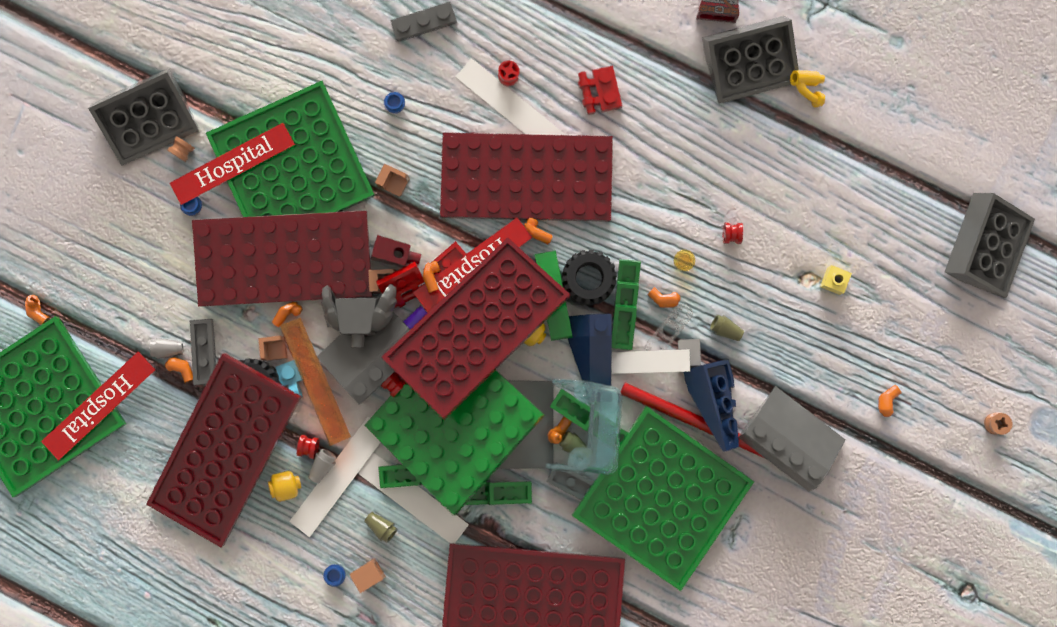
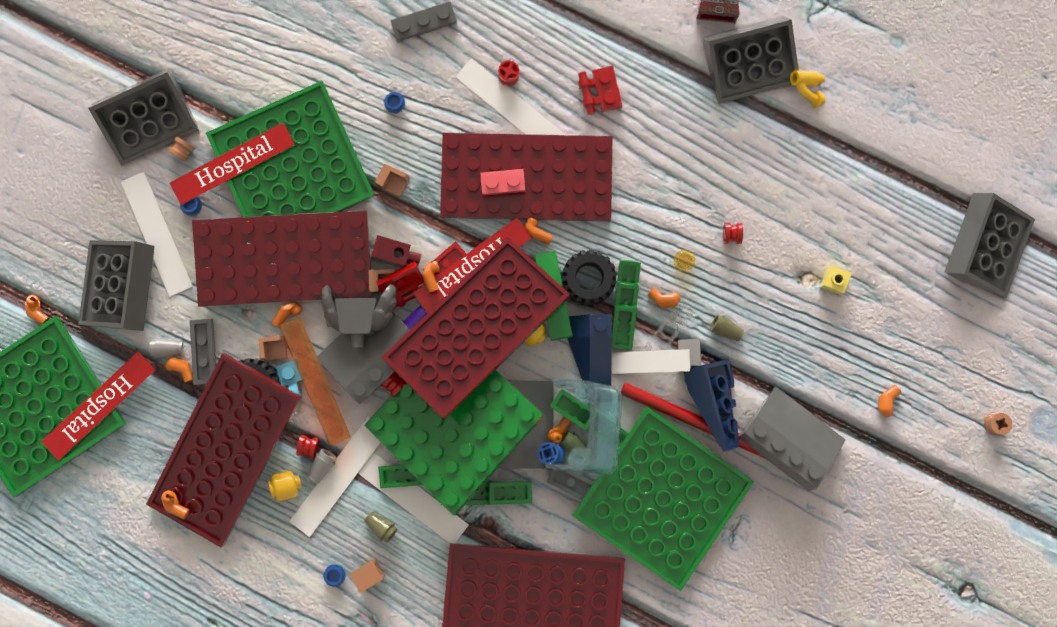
none -> dark grey slope [78,240,155,331]
none -> white sticker [121,172,193,297]
none -> orange arm [162,491,189,519]
none -> coral plate [480,169,525,196]
none -> blue wheel [537,442,565,466]

